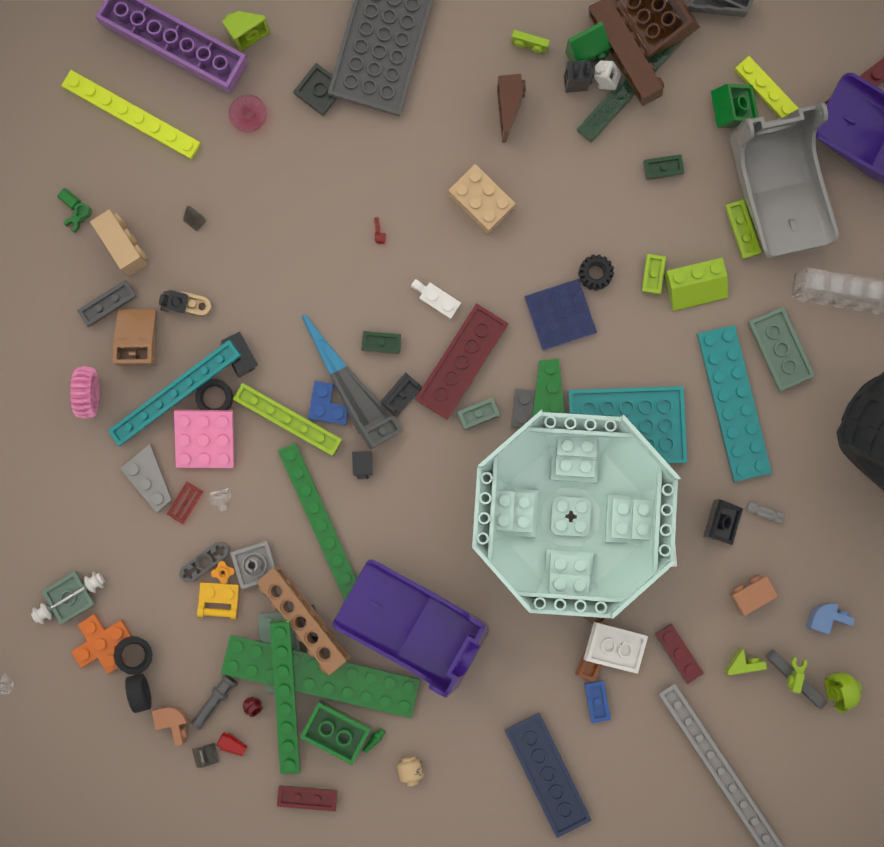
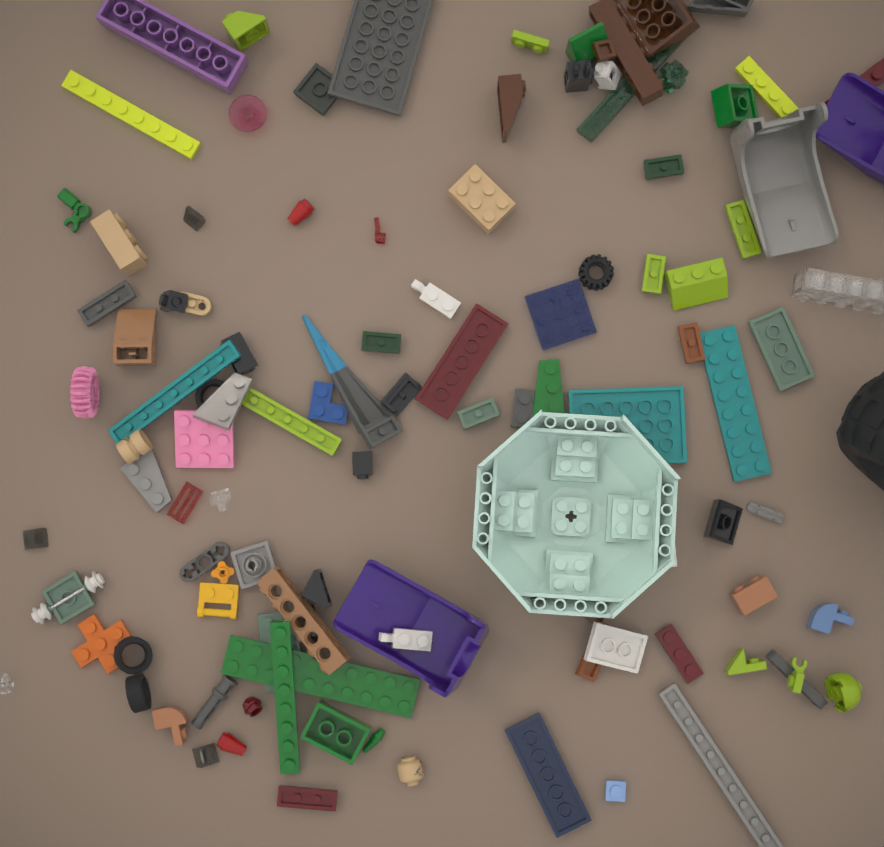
green plate [278,443,357,601] -> none
blue plate [584,680,611,723] -> none
none -> clear smoke slope [23,528,49,550]
none -> tan wheel [116,429,153,464]
none -> light grey wing [192,372,253,431]
none -> red cone [287,198,315,226]
none -> black slope [301,568,332,608]
none -> white plate [378,628,433,651]
none -> reddish brown plate [592,39,617,63]
none -> light blue plate [605,780,626,802]
none -> clear green brick [658,59,689,94]
none -> dark orange plate [677,322,705,364]

